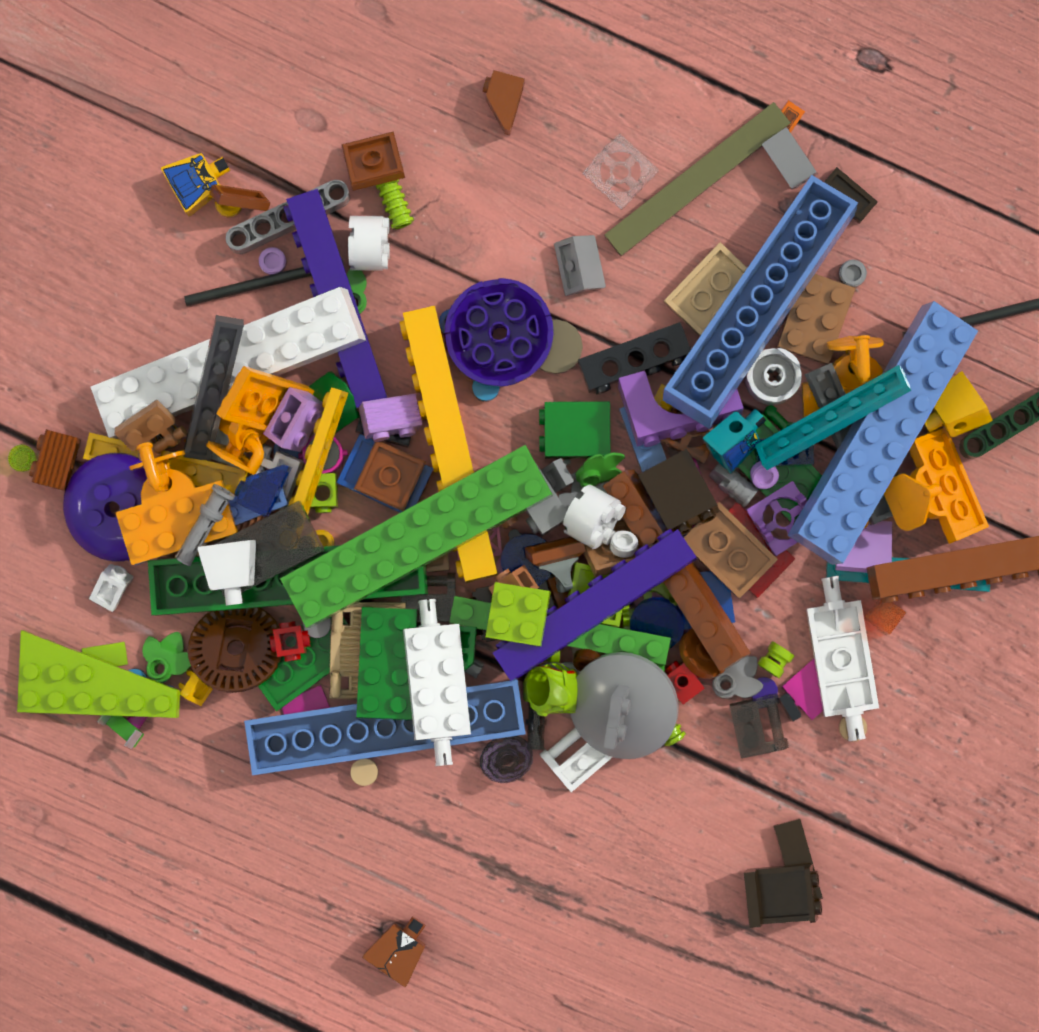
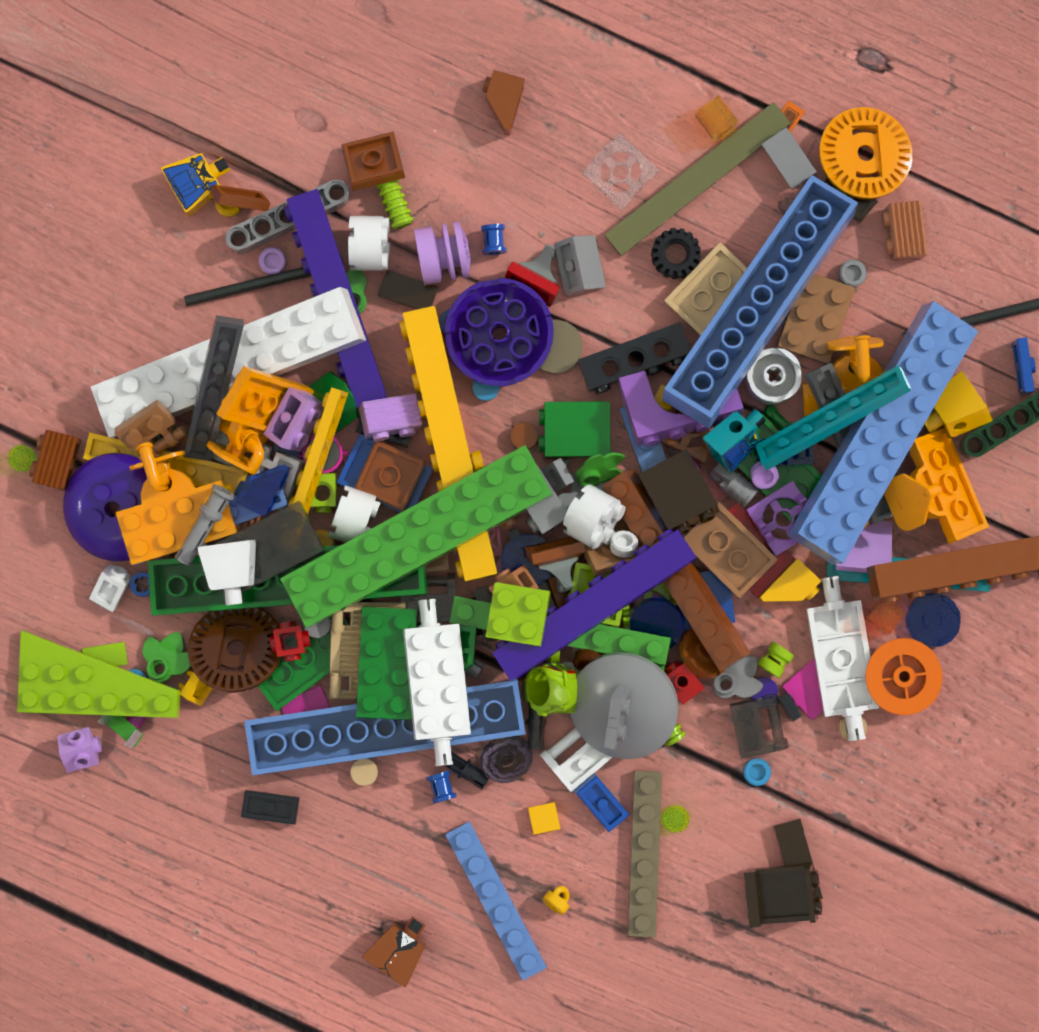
none -> lavender brick [57,727,102,773]
none -> blue bush [130,572,150,597]
none -> black plate [241,790,300,825]
none -> white brick [328,485,380,543]
none -> dark brown tile [378,270,438,309]
none -> lavender wheel [414,221,471,286]
none -> blue bush [426,771,457,804]
none -> black axle [444,751,489,790]
none -> medium blue plate [445,821,547,980]
none -> yellow tile [470,450,484,472]
none -> blue bush [481,224,507,255]
none -> red piece [505,244,560,307]
none -> dark orange tile [510,423,538,450]
none -> yellow tile [528,802,560,835]
none -> yellow tile [542,886,570,915]
none -> blue plate [574,773,630,832]
none -> dark tan plate [628,770,662,937]
none -> black tyre [651,228,701,279]
none -> clear neon green plate [662,805,690,833]
none -> clear yellow brick [695,95,738,142]
none -> dark azure tile [743,758,771,786]
none -> yellow slope [758,558,821,602]
none -> light orange piece [819,107,912,199]
none -> orange piece [865,638,943,715]
none -> nougat brick [882,201,927,261]
none -> clear blue tile [905,593,961,647]
none -> blue plate [1012,337,1036,395]

